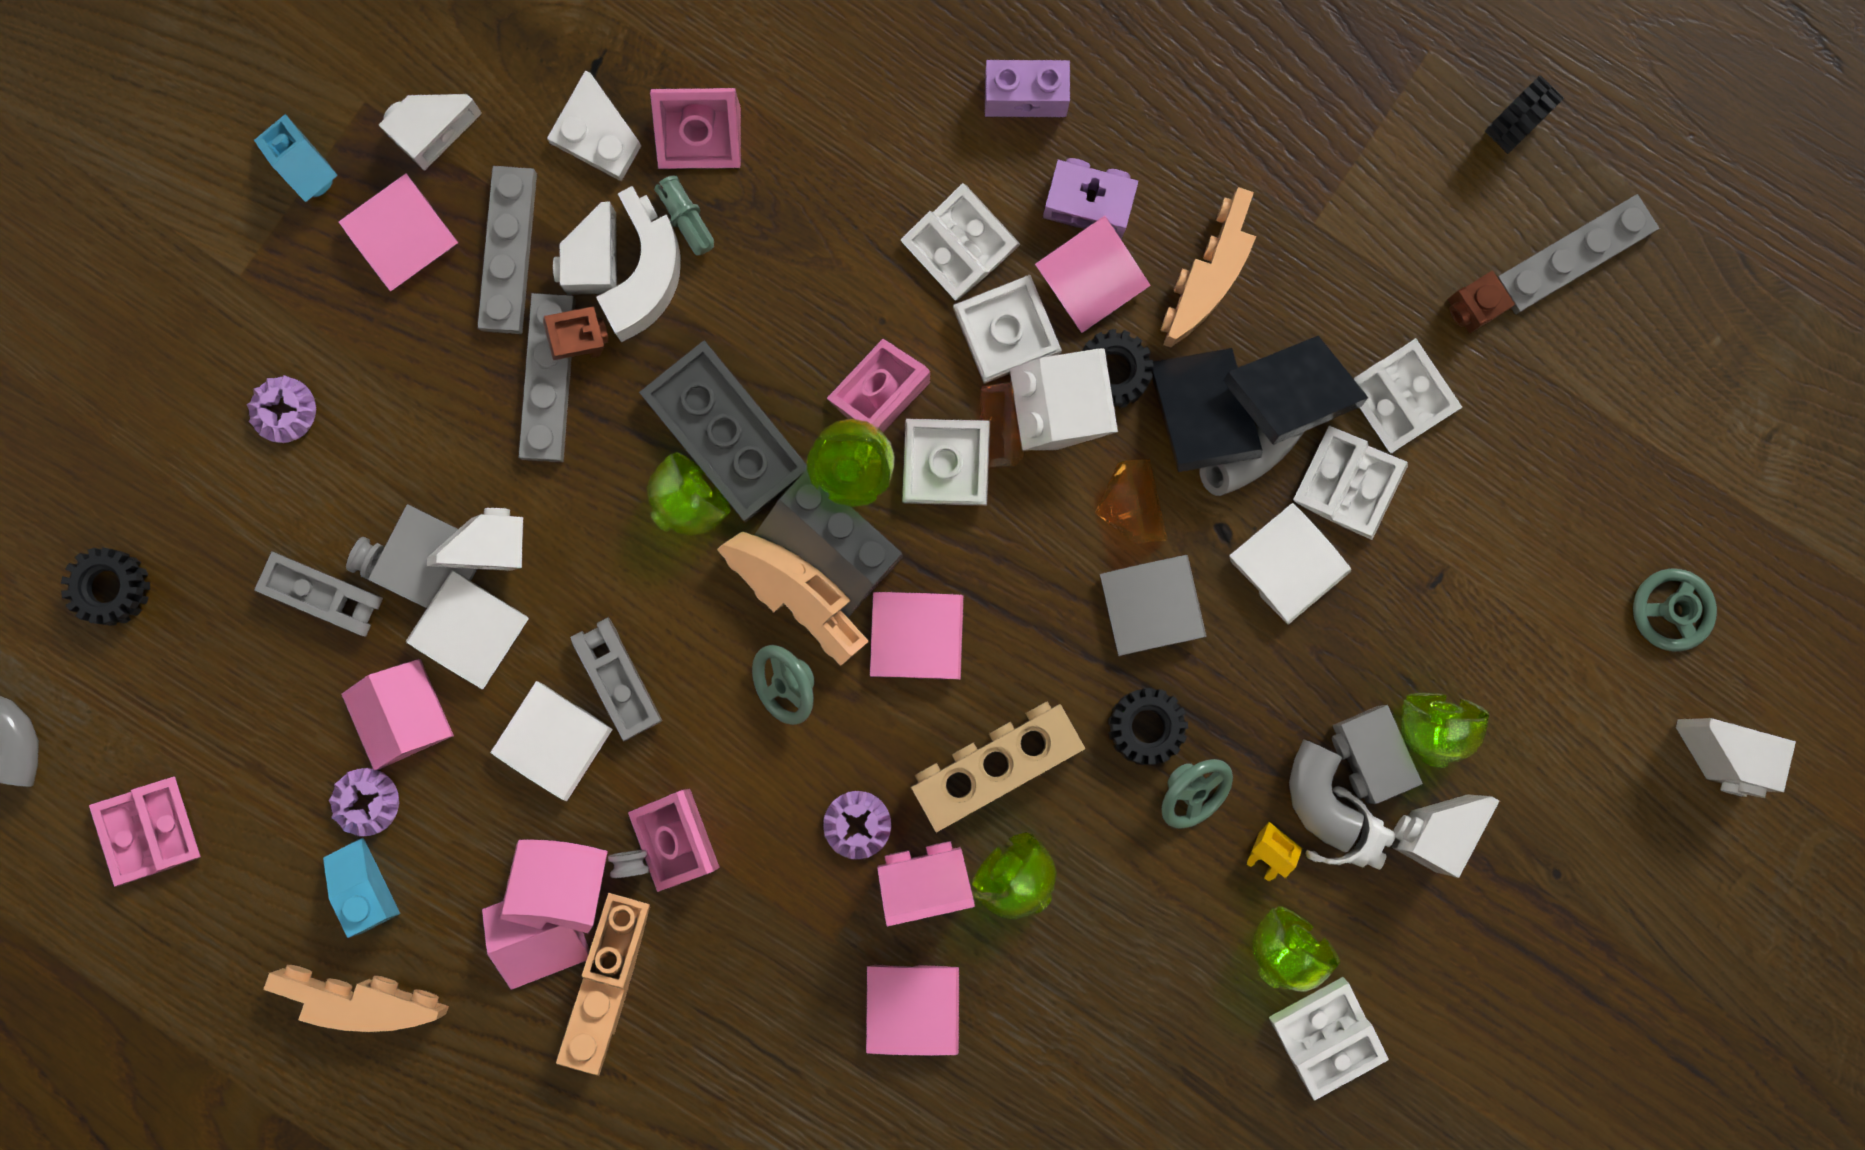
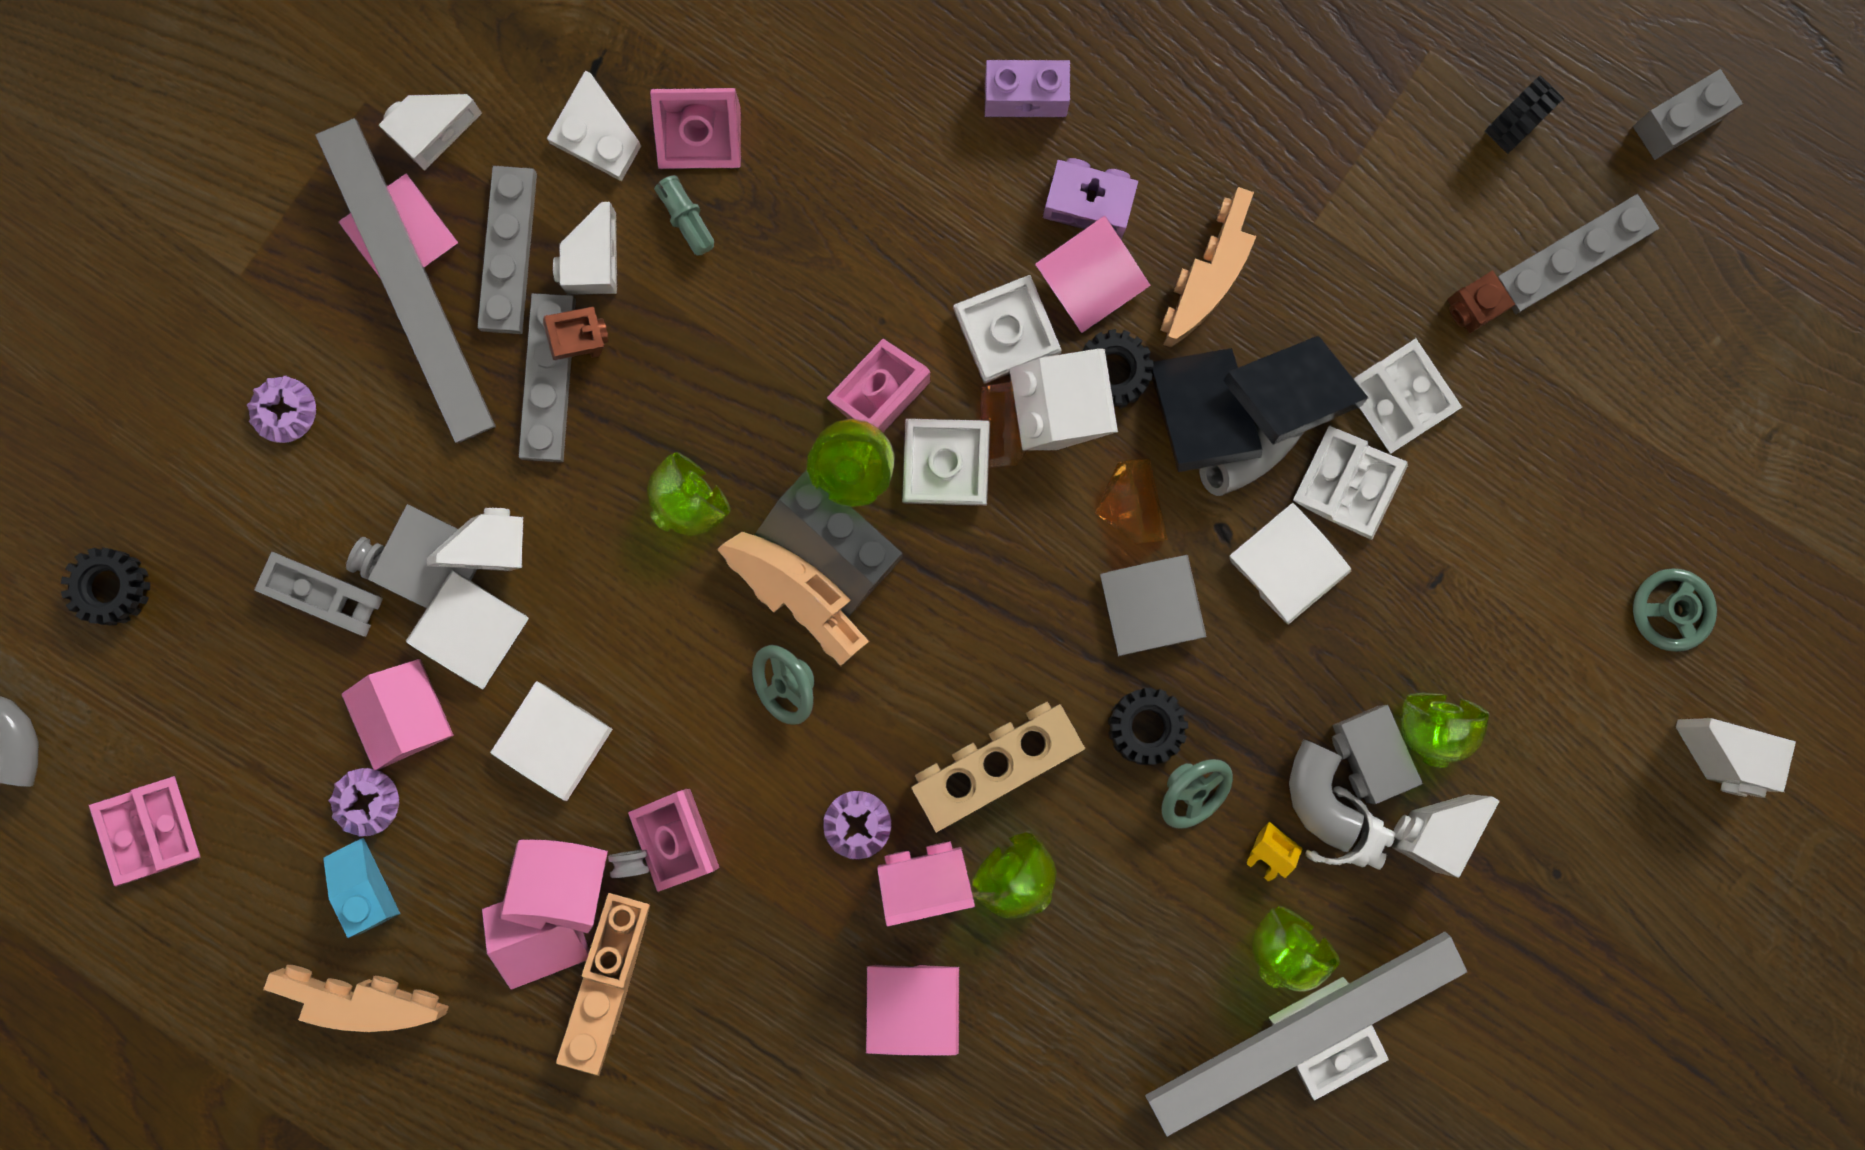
medium azure slope [254,114,338,202] -> none
light grey plate [570,617,663,741] -> none
white arch [596,186,681,342] -> none
dark grey plate [639,340,810,523] -> none
bright pink slope [870,592,963,680] -> none
white slope [901,183,1021,301] -> none
none -> light grey tile [316,118,496,444]
none -> light grey tile [1145,932,1467,1137]
none -> light grey brick [1633,69,1743,160]

